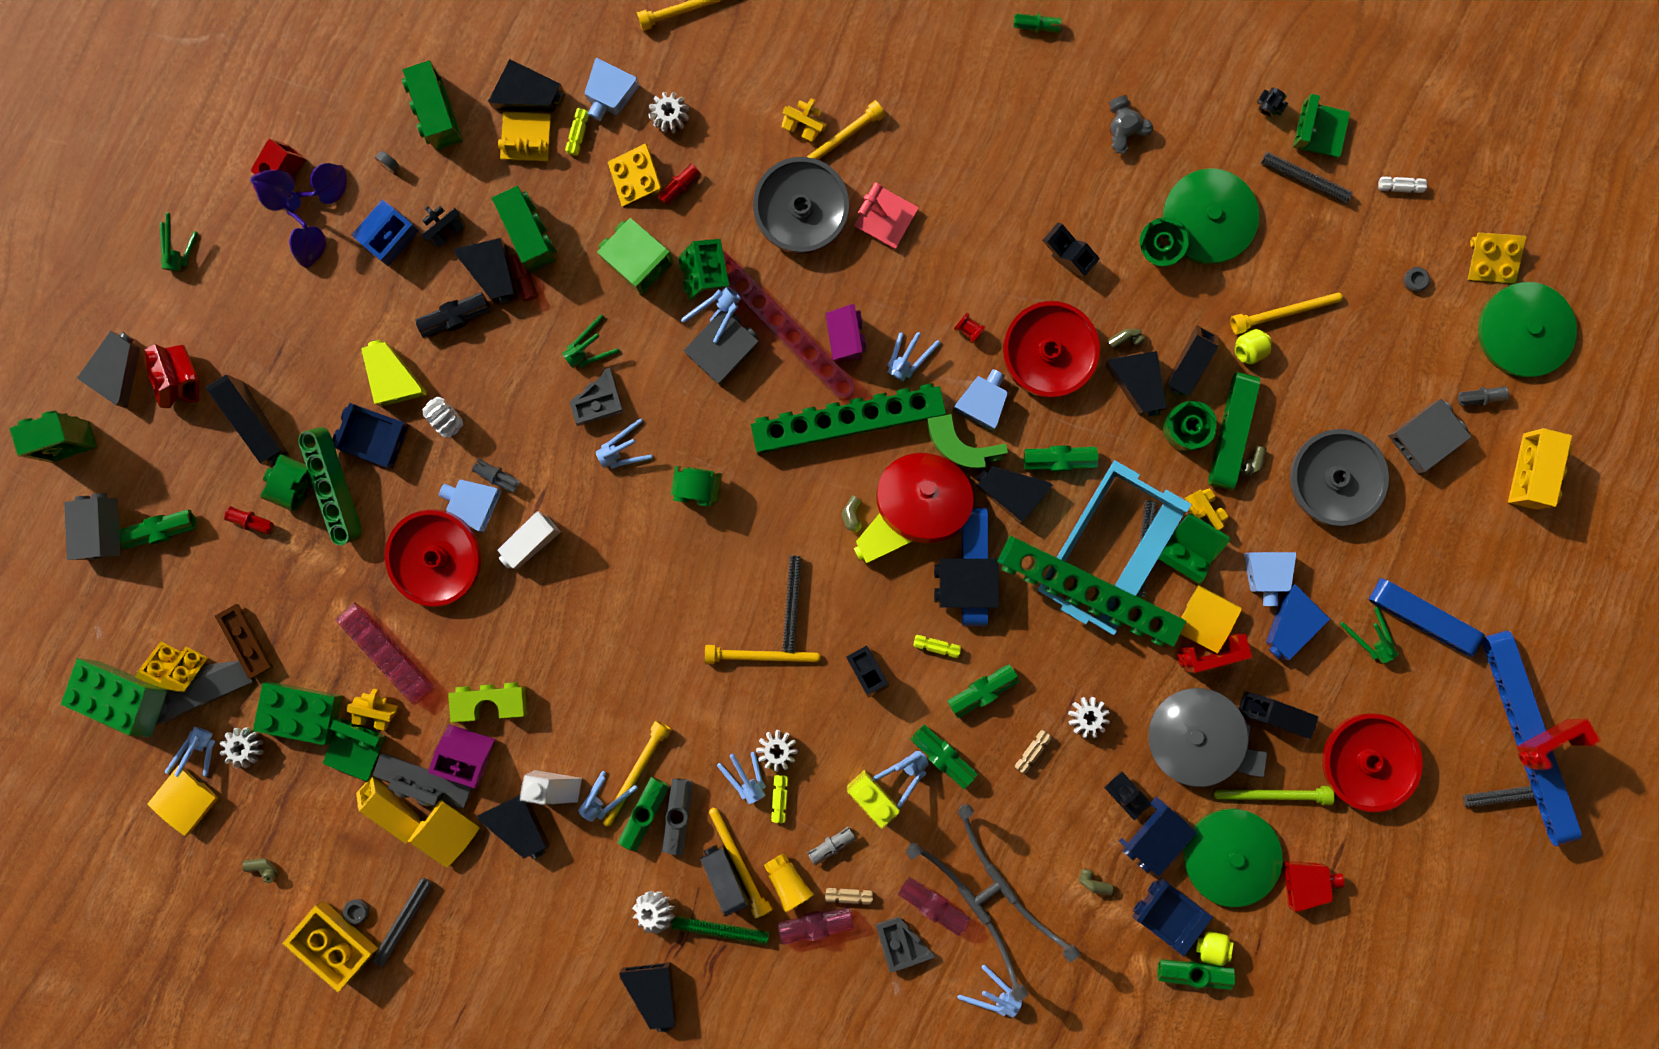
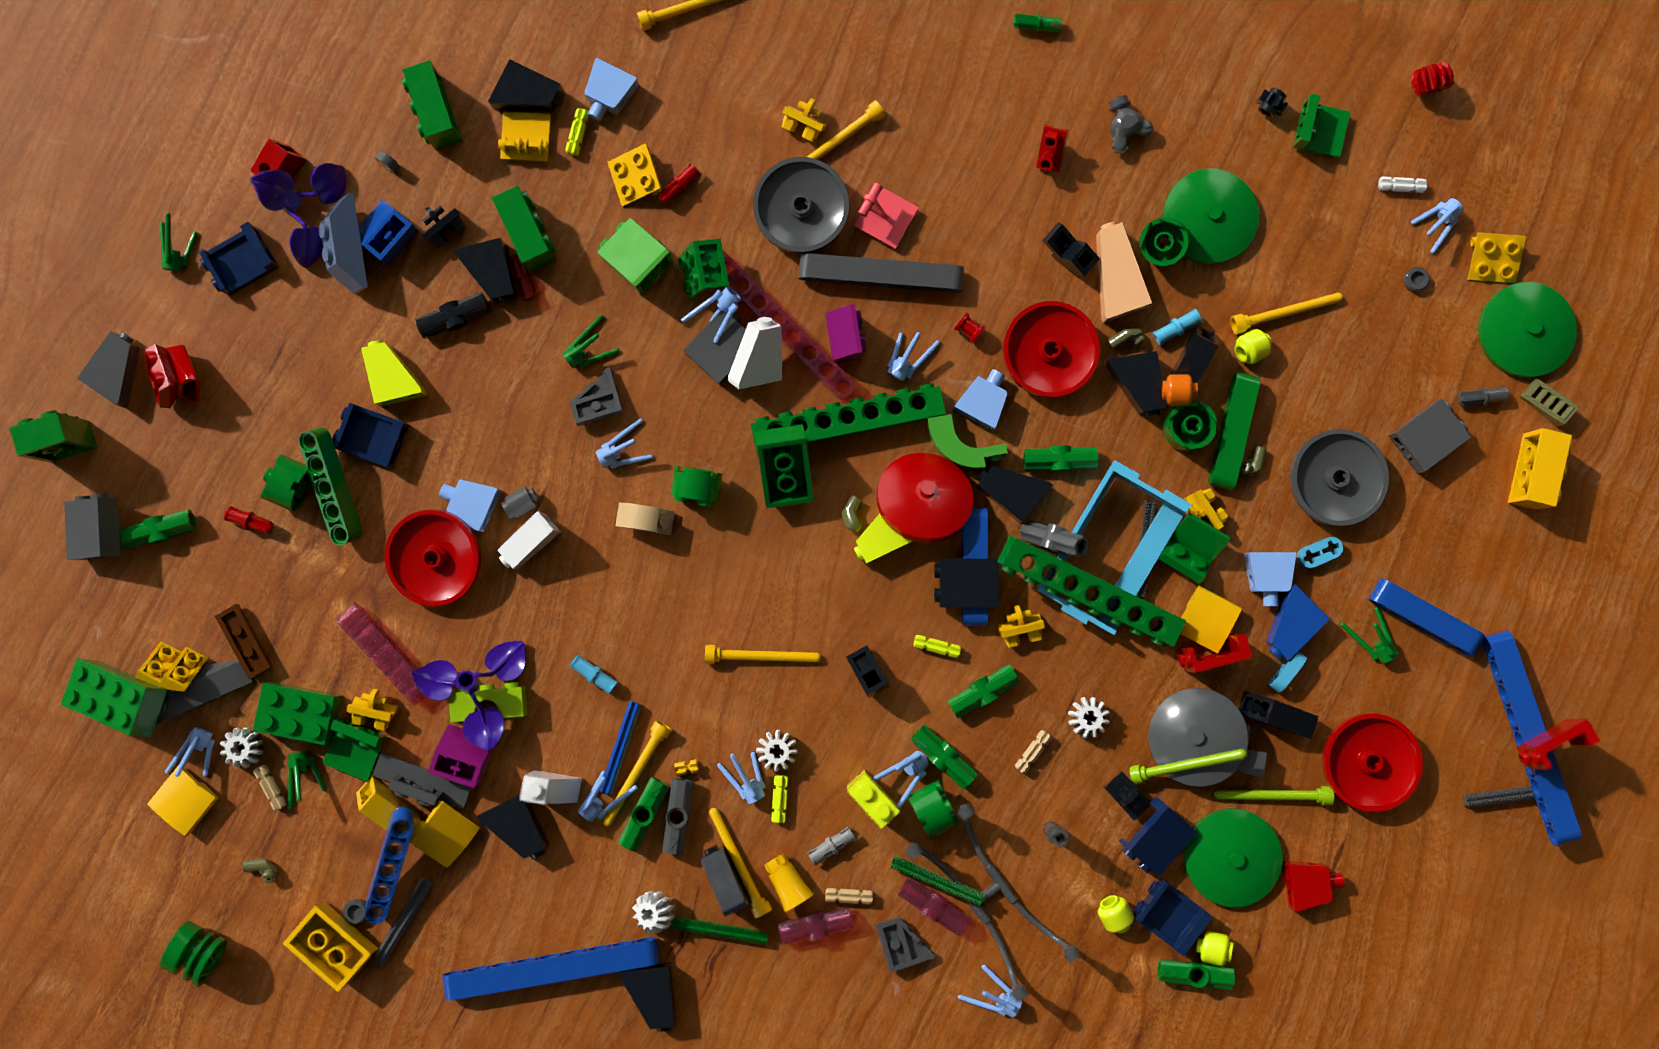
black slope [205,374,288,466] -> none
white gear [423,397,463,438] -> none
dark grey axle [472,458,520,493] -> none
white gear [649,92,689,133] -> none
dark grey axle [782,555,802,652] -> none
olive arm [1078,869,1113,896] -> none
dark grey axle [1261,151,1352,204] -> none
none -> green wheel [159,921,227,987]
none -> dark blue panel [198,222,279,296]
none -> tan axle [253,765,287,811]
none -> green plant [287,751,326,811]
none -> sand blue wedge [319,193,368,293]
none -> blue beam [365,807,414,924]
none -> dark purple plant [412,641,526,751]
none -> blue beam [442,937,661,1001]
none -> dark grey brick [501,486,539,519]
none -> medium azure pin [569,654,618,695]
none -> blue axle [600,701,642,795]
none -> tan brick [615,502,675,535]
none -> yellow piece [674,759,699,777]
none -> white slope [728,317,782,389]
none -> green brick [754,424,814,509]
none -> dark grey beam [798,253,964,293]
none -> green axle [891,855,985,907]
none -> green brick [908,781,960,839]
none -> yellow hips [997,605,1045,648]
none -> dark grey piece [1020,521,1089,558]
none -> red hips [1036,124,1069,173]
none -> dark grey pin [1043,821,1069,846]
none -> light nougat slope [1096,222,1152,323]
none -> neon yellow head [1098,895,1134,934]
none -> lime piece [1130,749,1247,785]
none -> medium azure pin [1153,309,1202,346]
none -> orange head [1162,374,1198,406]
none -> medium azure beam [1268,651,1307,693]
none -> medium azure beam [1296,537,1343,568]
none -> red gear [1411,62,1454,96]
none -> light blue plant [1411,198,1464,254]
none -> olive slope [1520,378,1579,427]

